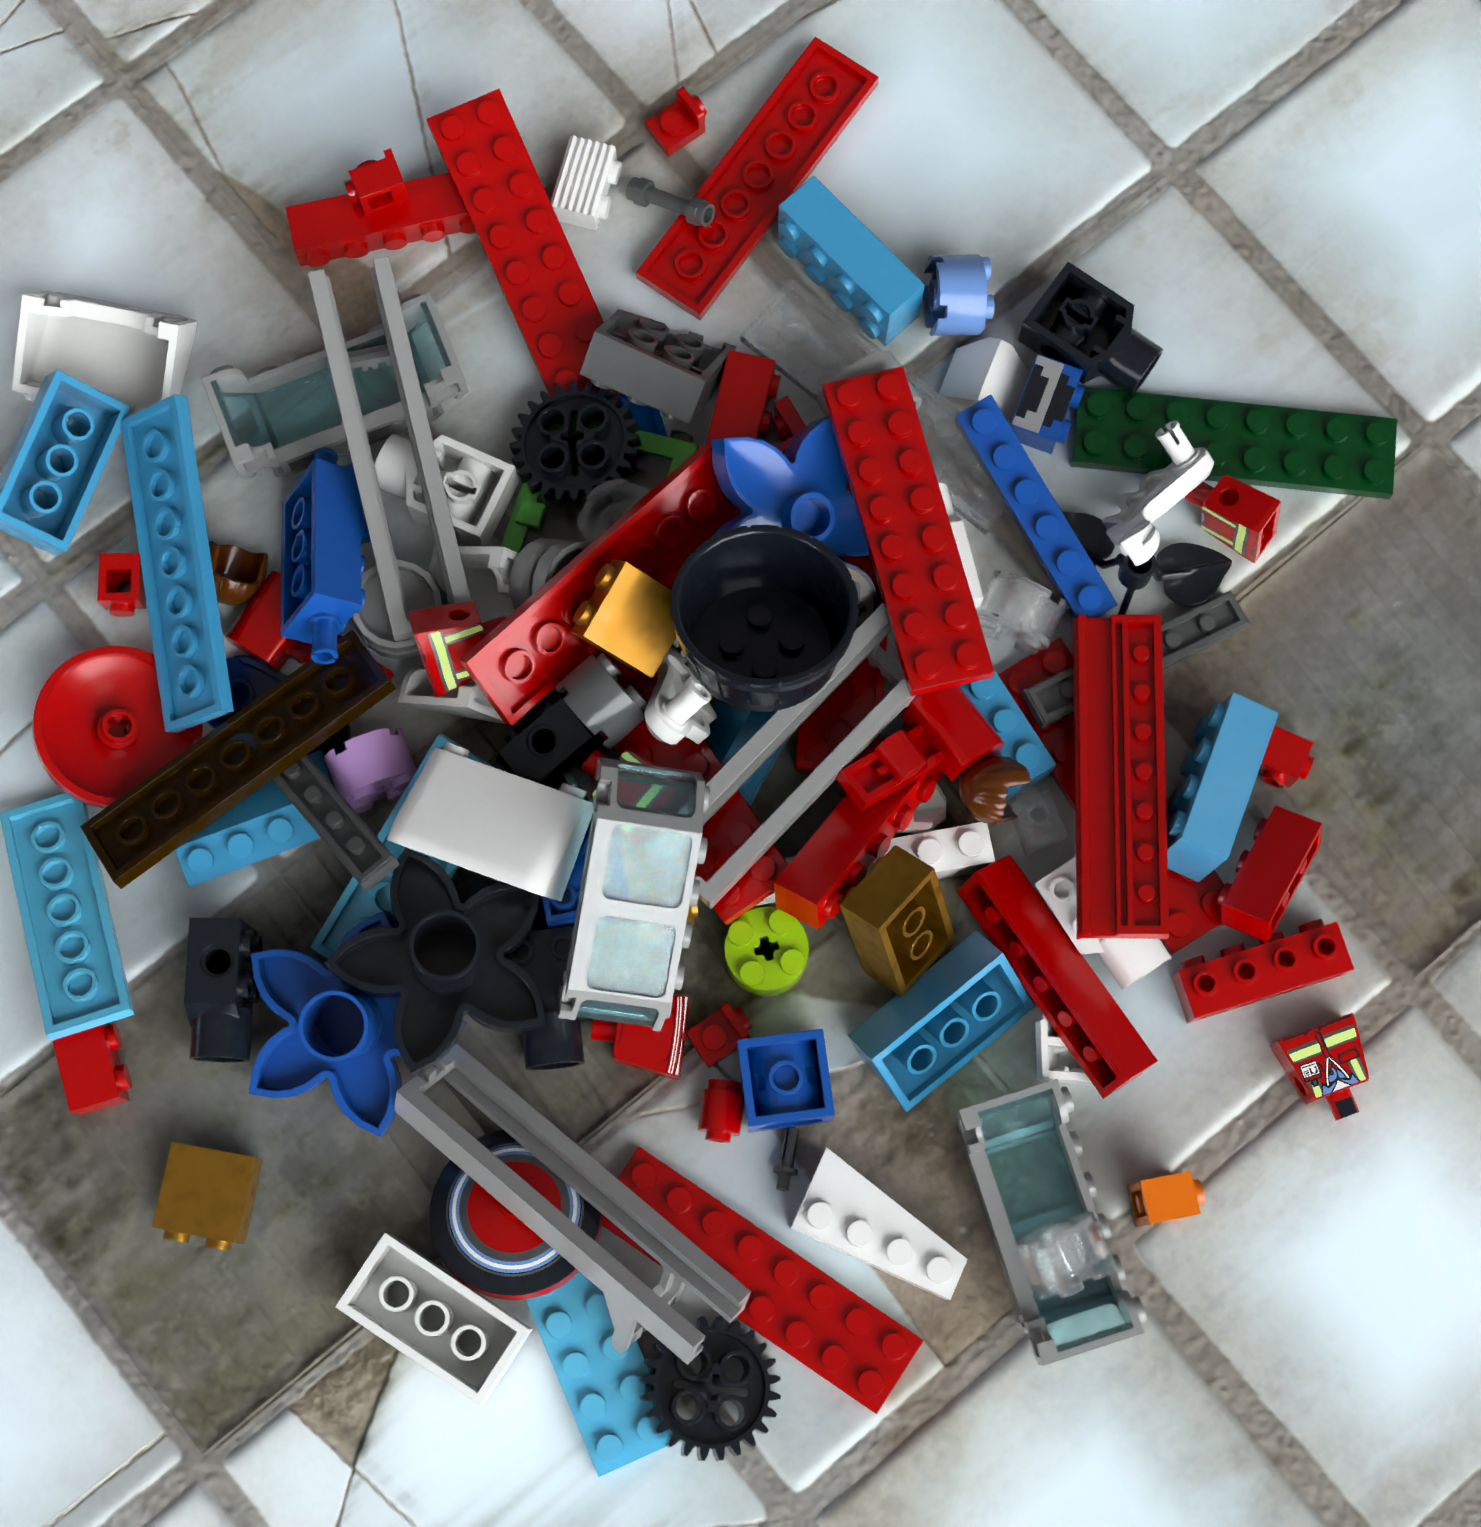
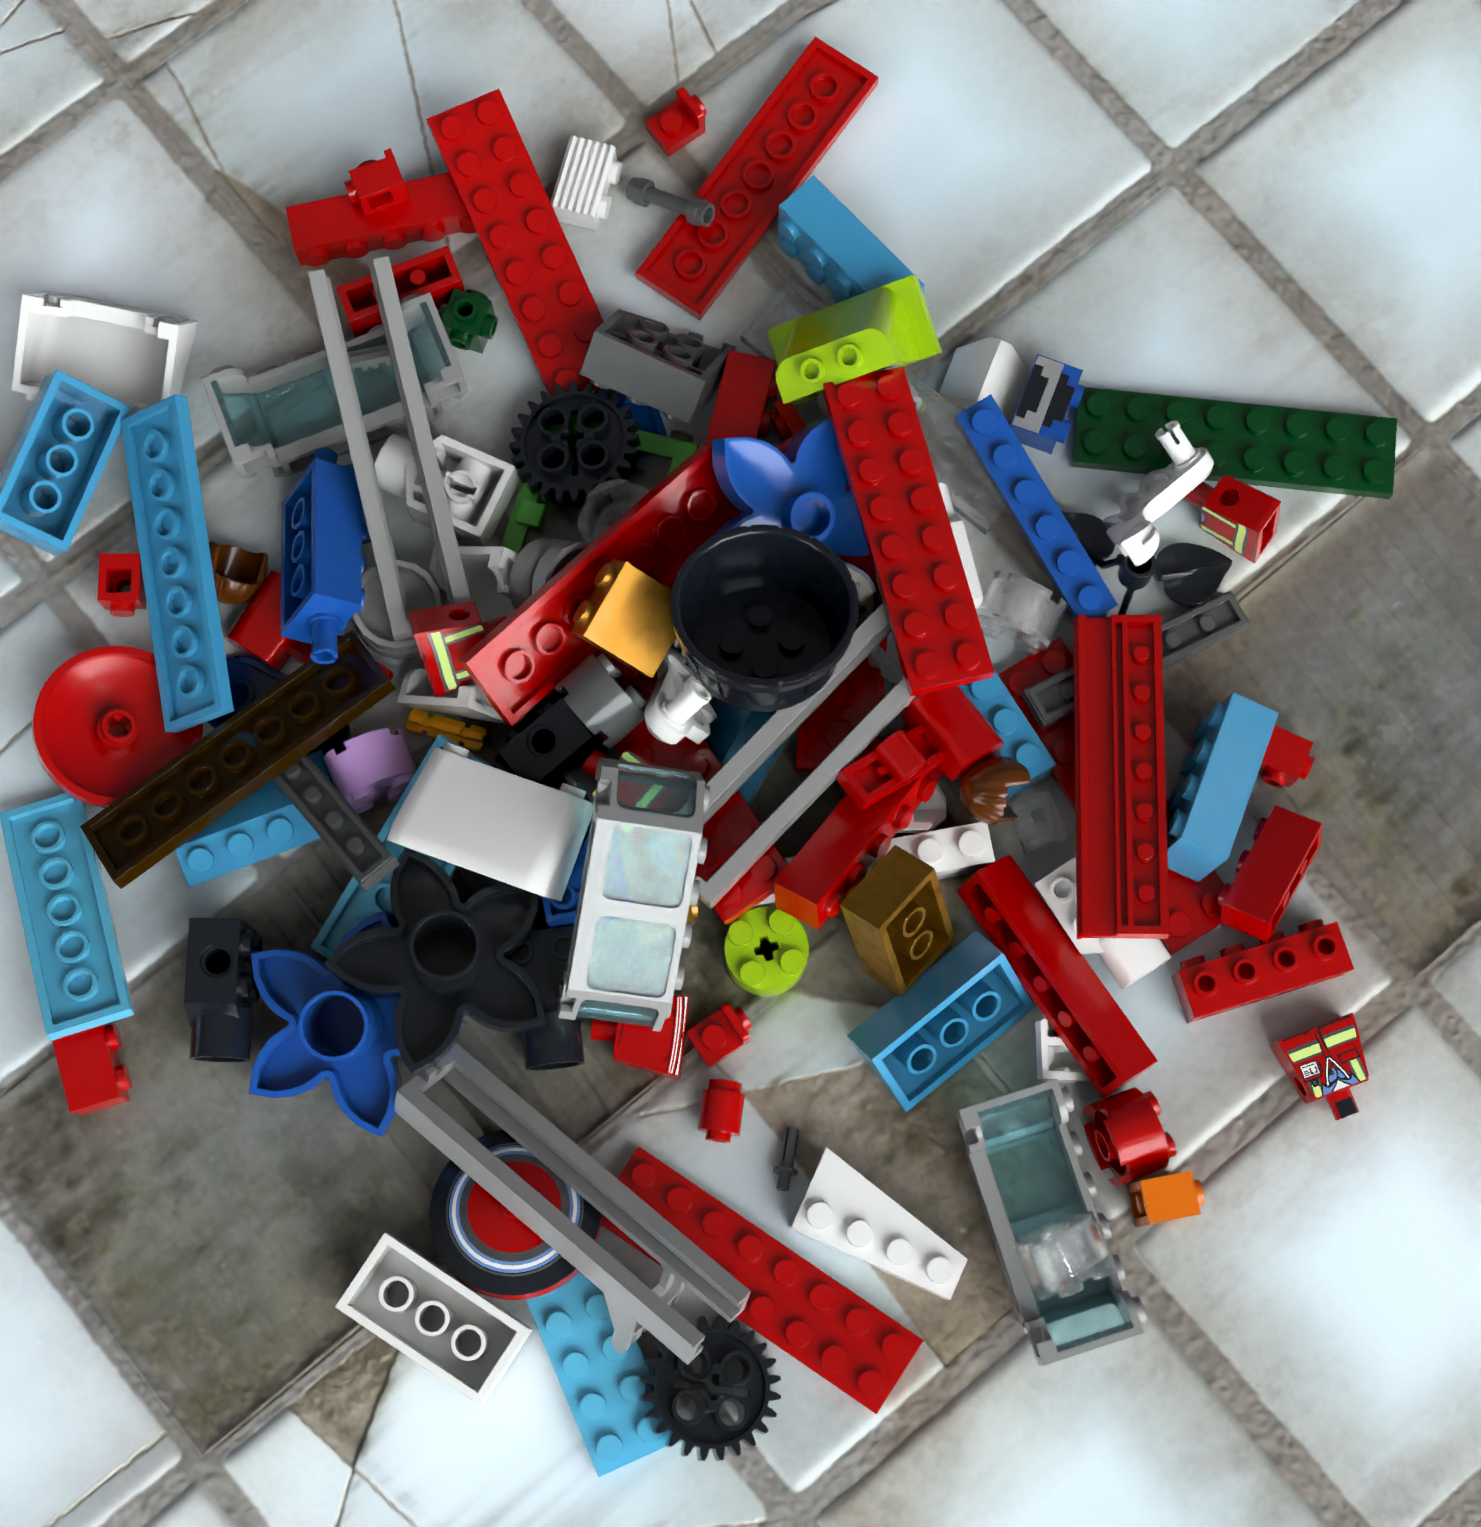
pearl gold brick [152,1141,263,1251] -> none
blue brick [737,1029,835,1133] -> none
medium blue brick [922,254,995,336] -> none
black brick [1018,262,1164,396] -> none
none -> red brick [336,246,465,338]
none -> light orange axle [406,709,487,751]
none -> dark green brick [439,289,498,354]
none -> lime windscreen [767,275,942,406]
none -> red brick [1083,1087,1177,1186]

